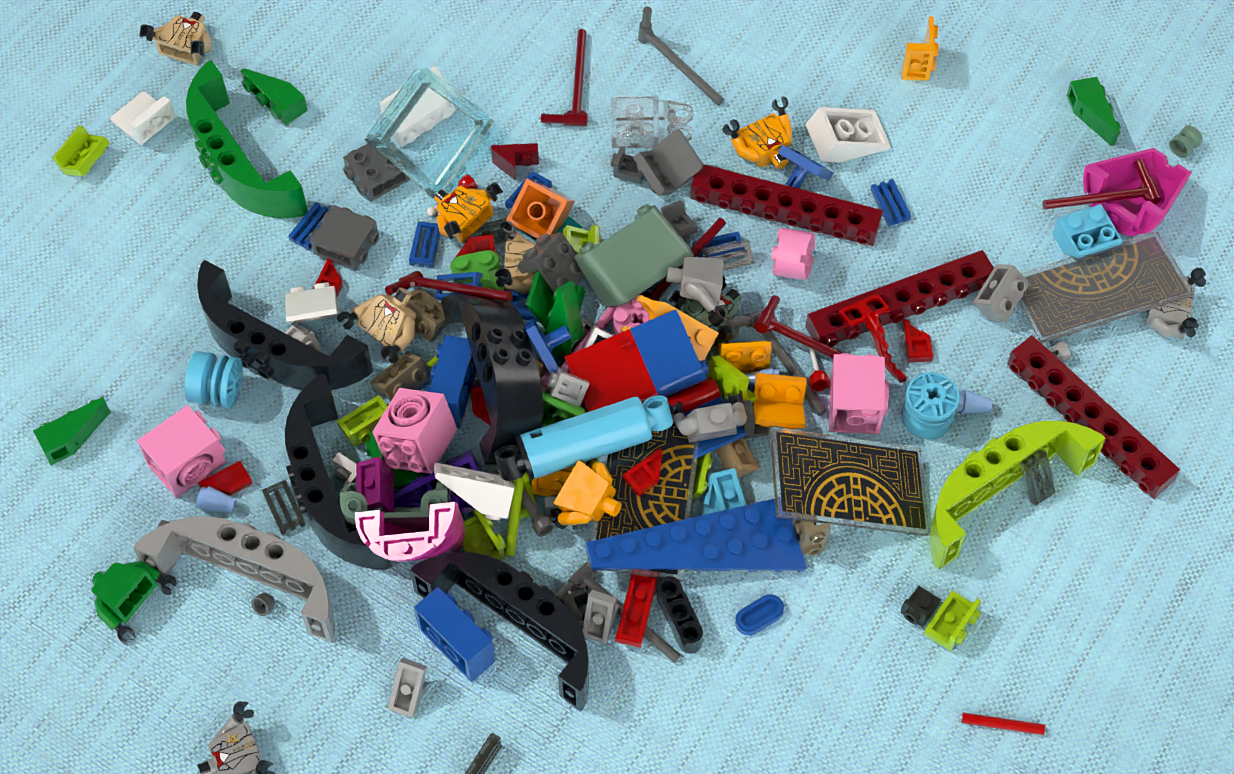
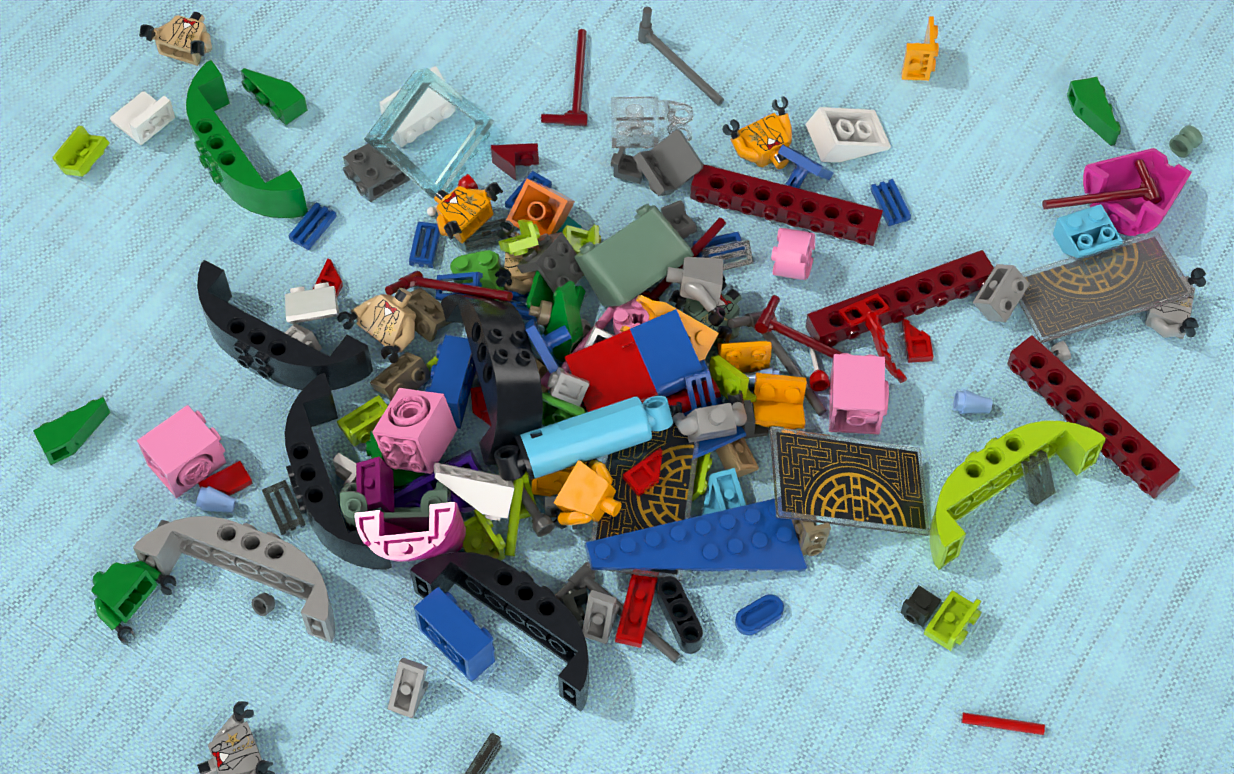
medium azure wheel [184,351,243,409] -> none
dark grey brick [310,205,379,271] -> none
red tile [453,234,496,260] -> none
medium azure wheel [901,372,960,439] -> none
none -> lime bracket [498,219,540,256]
none -> dark tan tile [529,300,552,326]
none -> blue tile [684,369,717,411]

